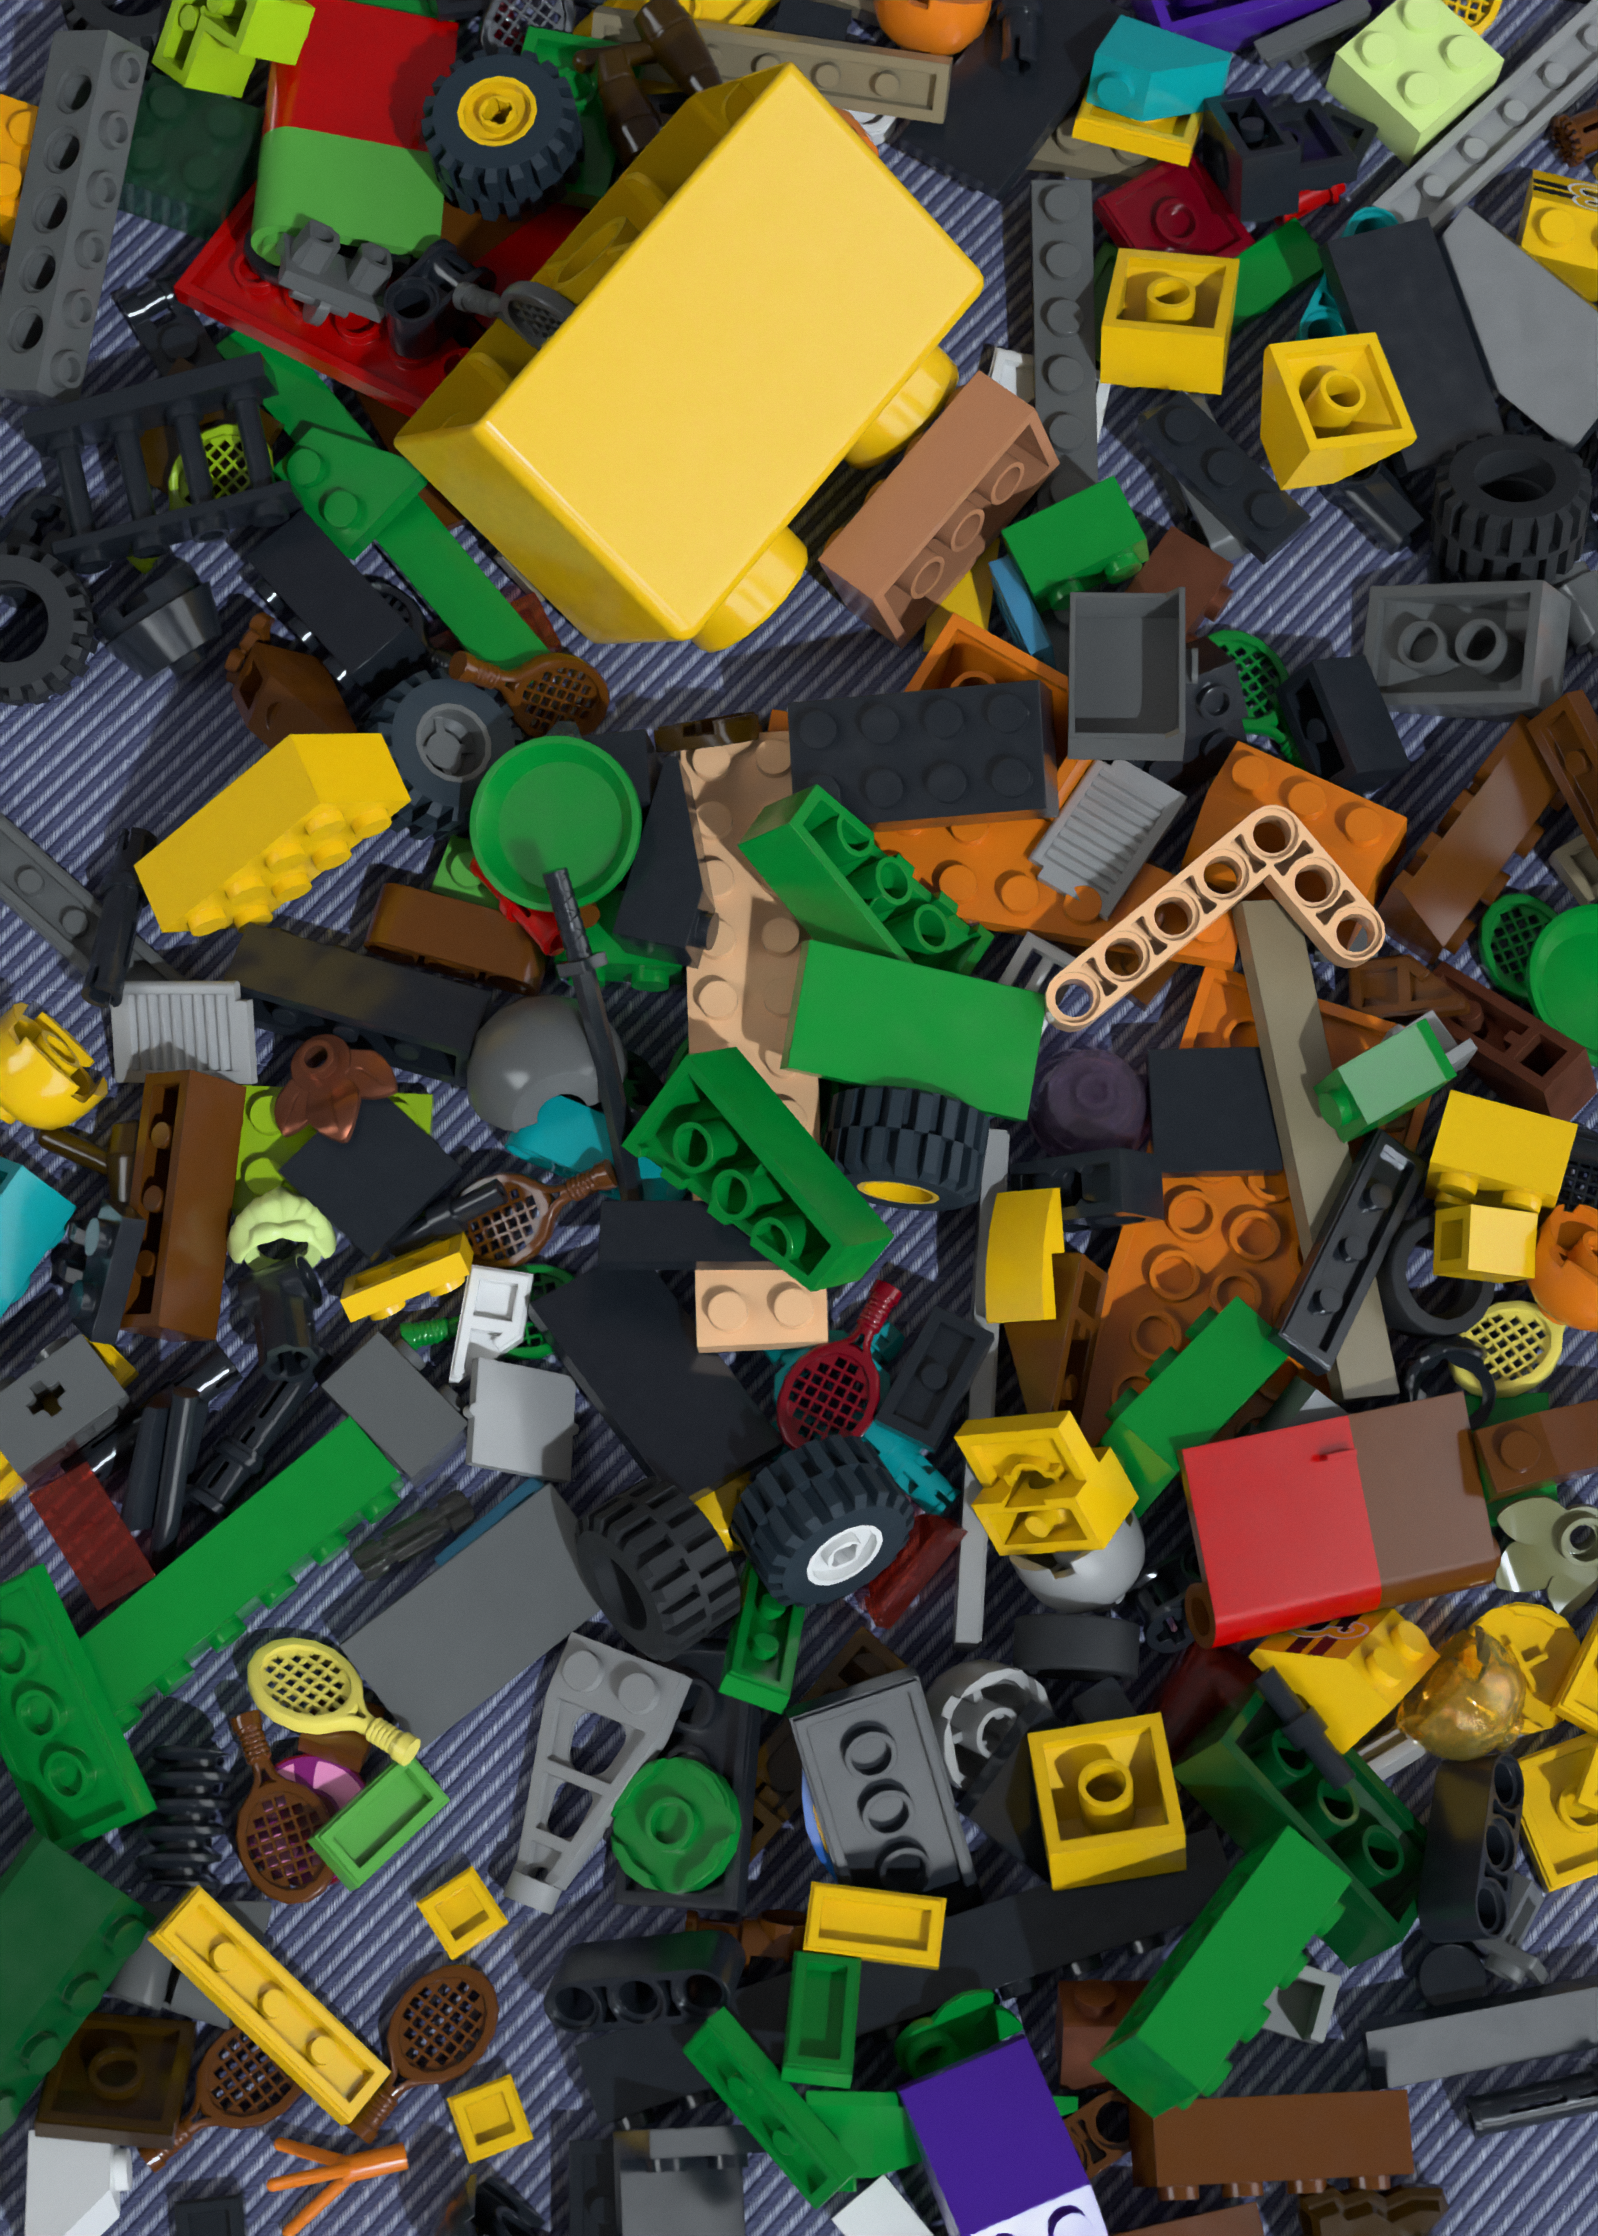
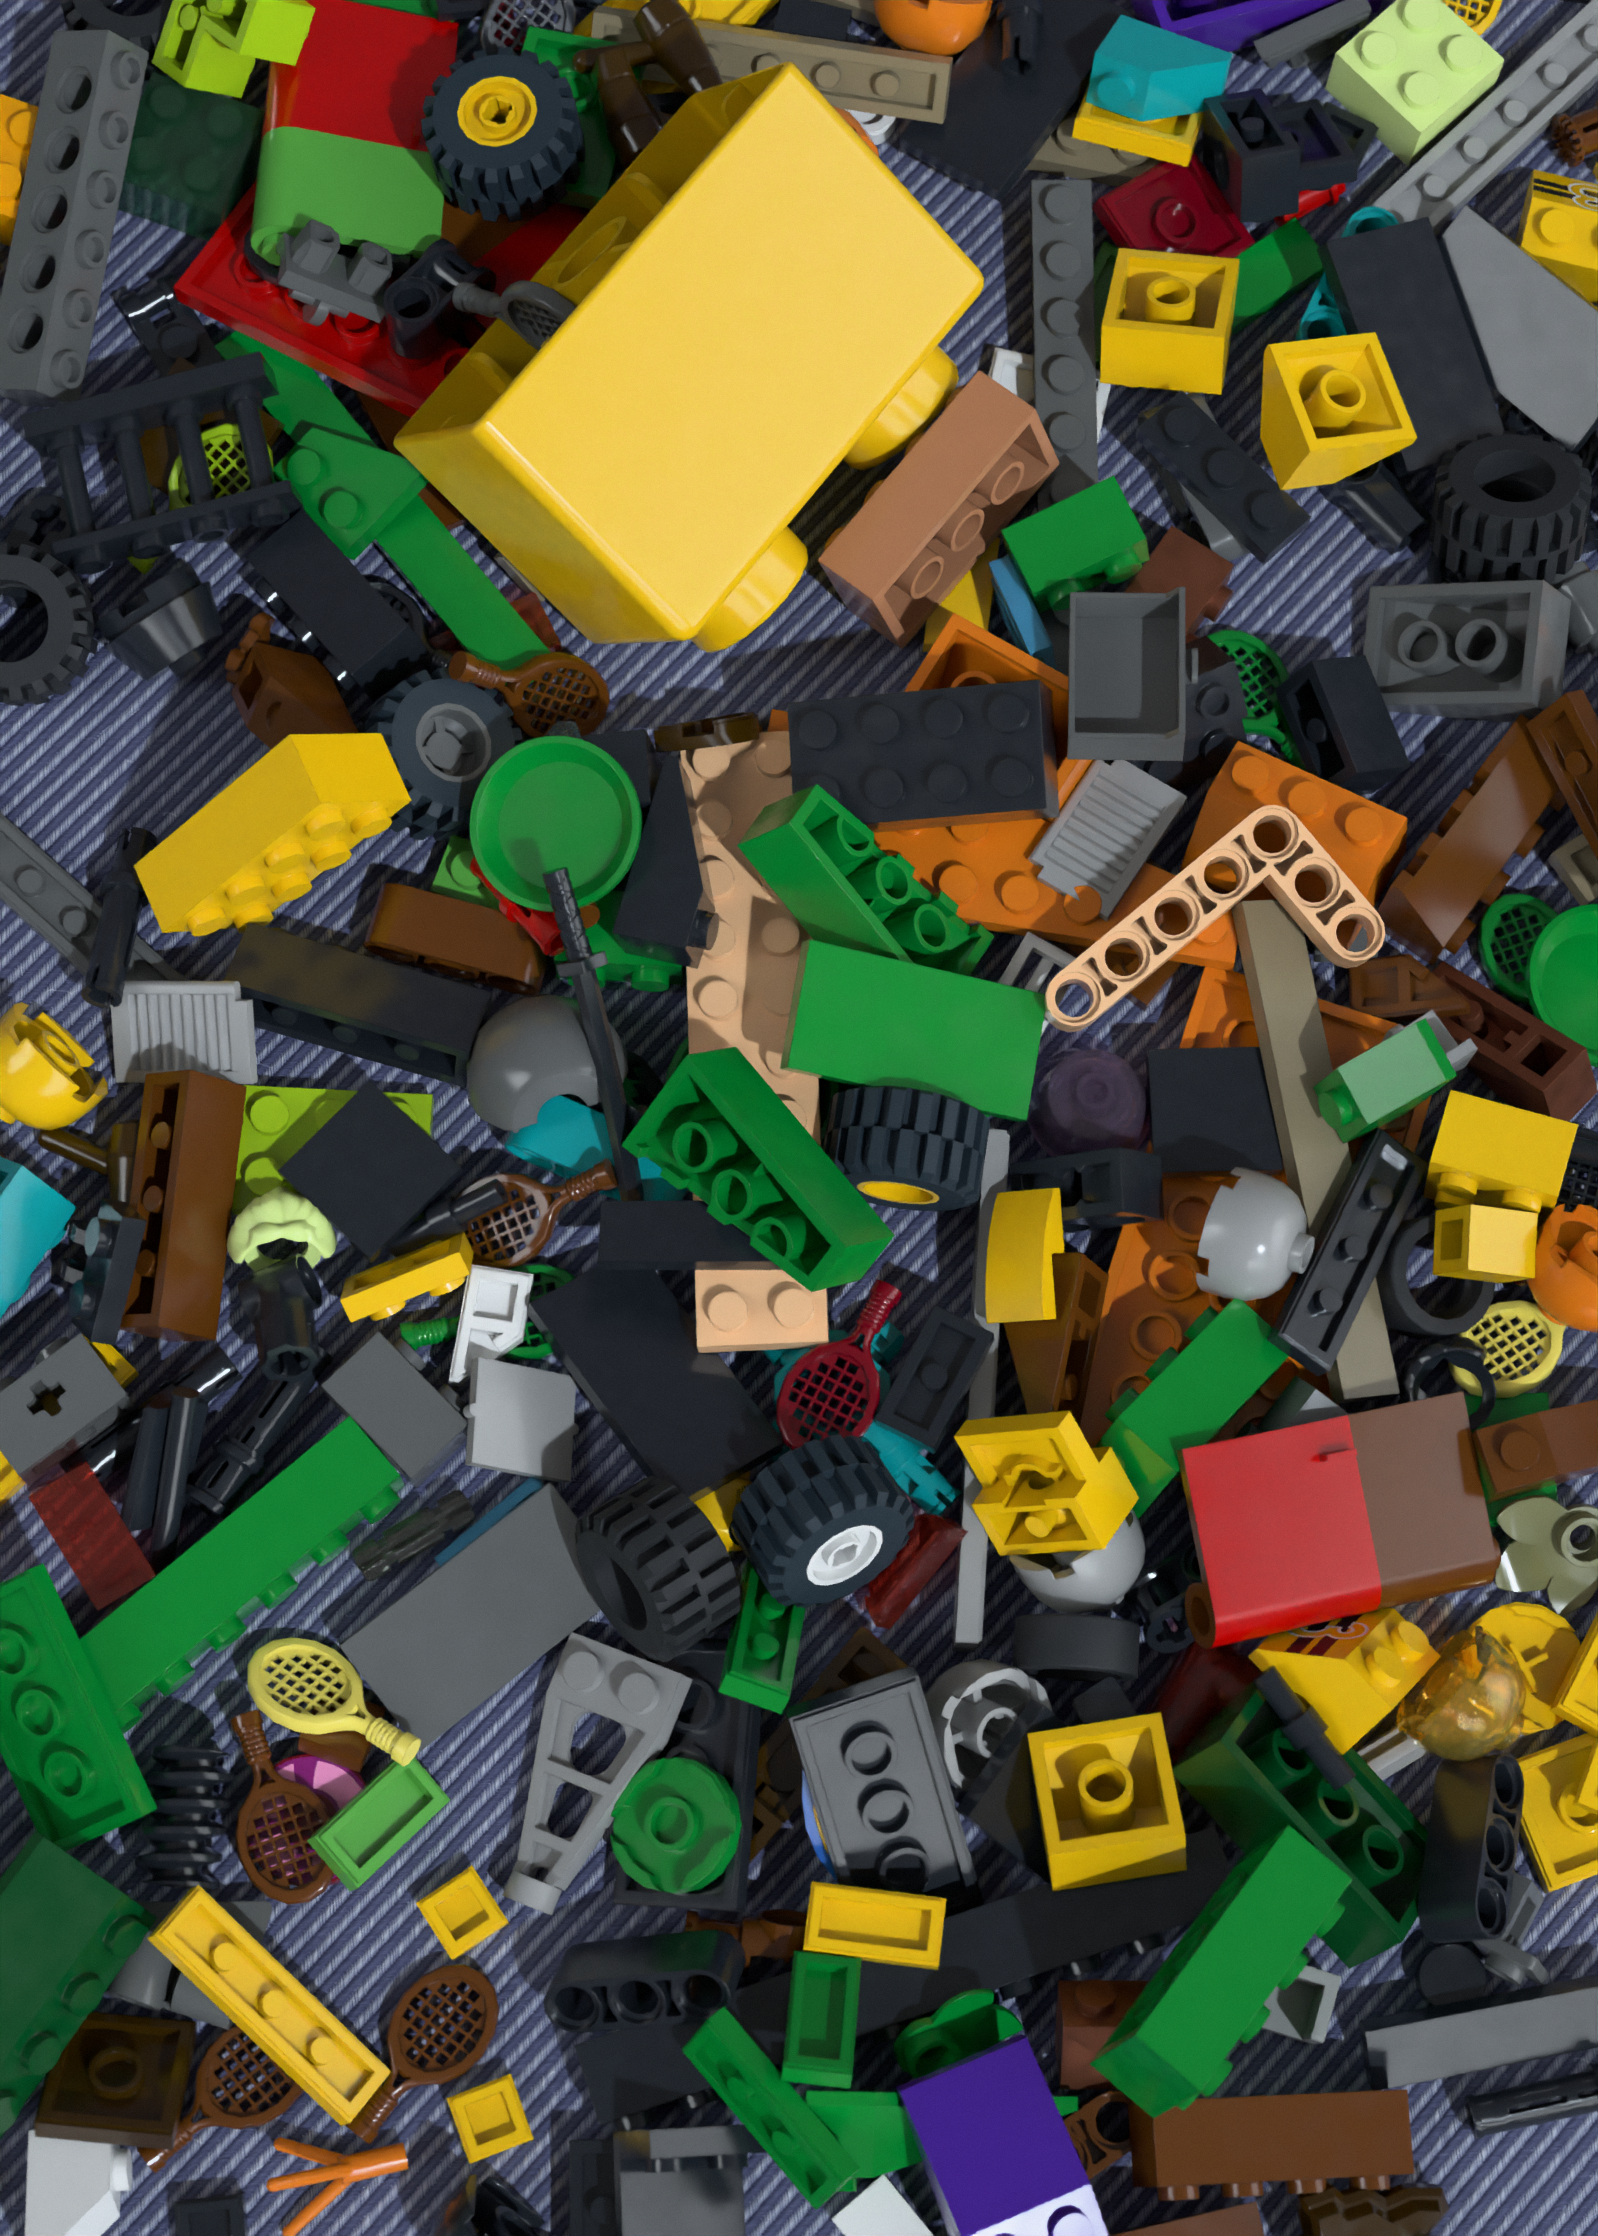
copper plate [274,1034,398,1144] -> none
none -> light grey cylinder [1196,1167,1315,1301]

